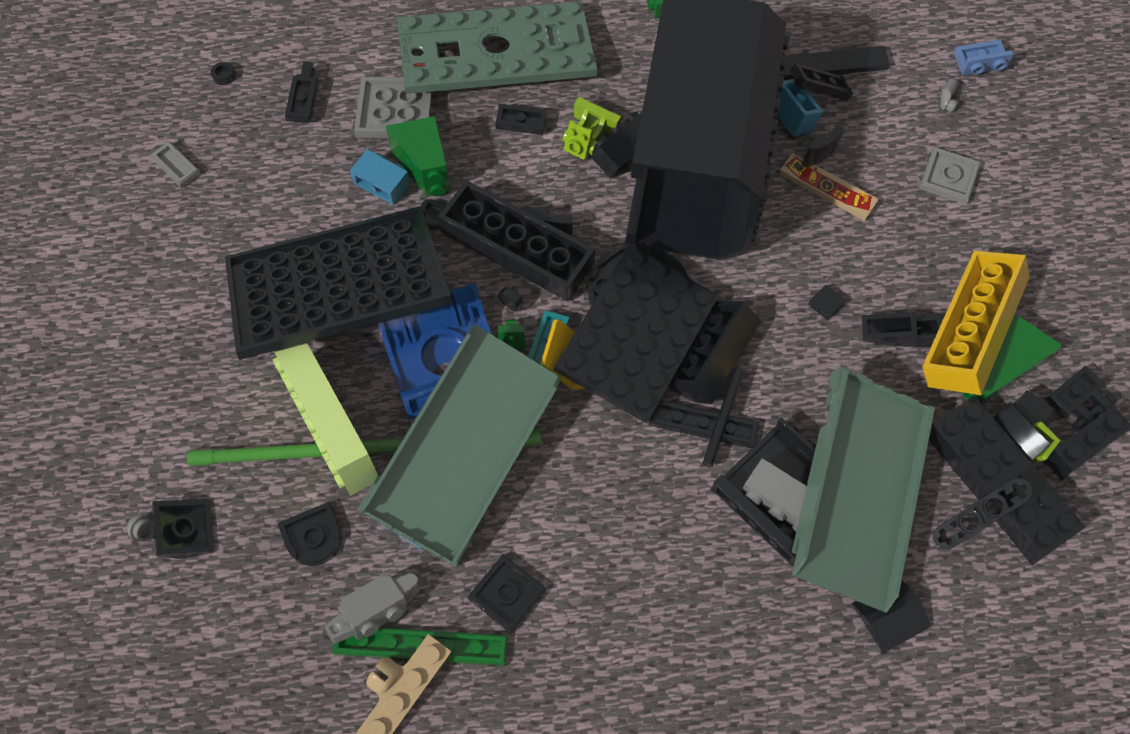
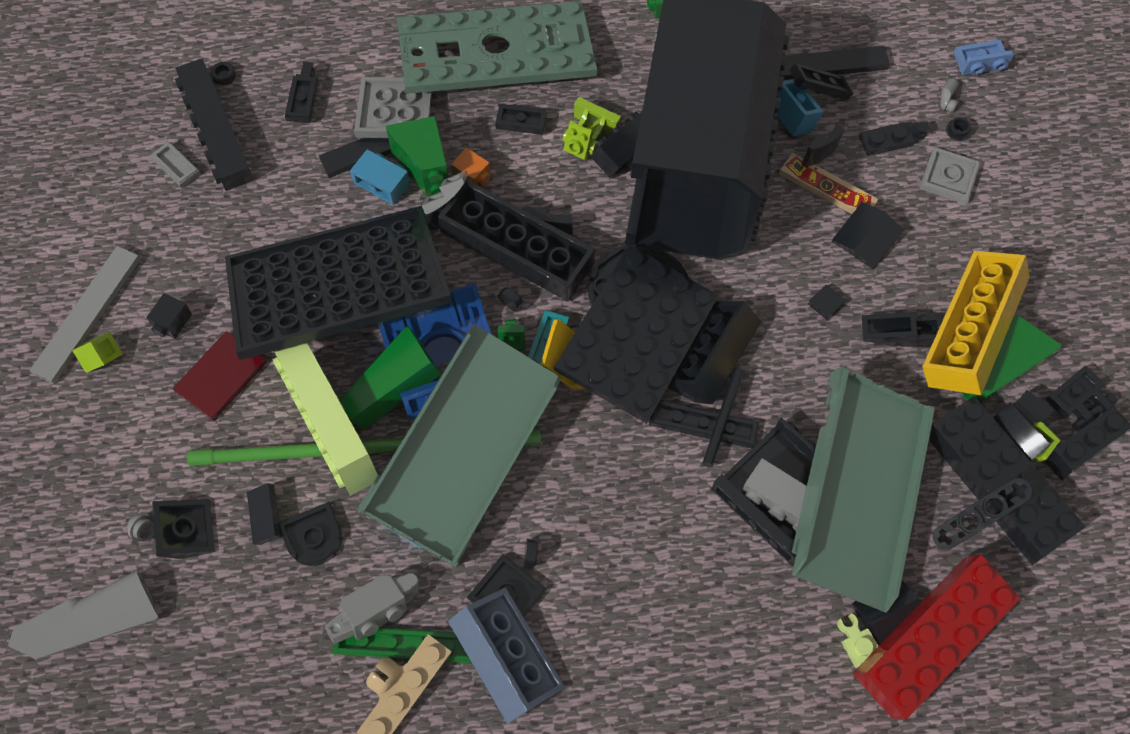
none -> light grey panel [8,570,159,660]
none -> light grey tile [30,246,141,385]
none -> lime panel [72,331,123,373]
none -> black brick [146,293,192,339]
none -> dark red tile [172,331,267,421]
none -> black brick [175,58,254,191]
none -> black tile [247,483,281,545]
none -> black tile [319,138,392,178]
none -> green slope [340,326,442,430]
none -> light grey slope [422,171,468,214]
none -> sand blue slope [448,587,565,724]
none -> orange brick [451,148,491,187]
none -> black tile [524,538,538,567]
none -> black slope [832,202,903,269]
none -> yellowish green plate [837,613,878,669]
none -> red brick [852,554,1020,720]
none -> black hinge [859,121,930,156]
none -> black plate [946,117,971,141]

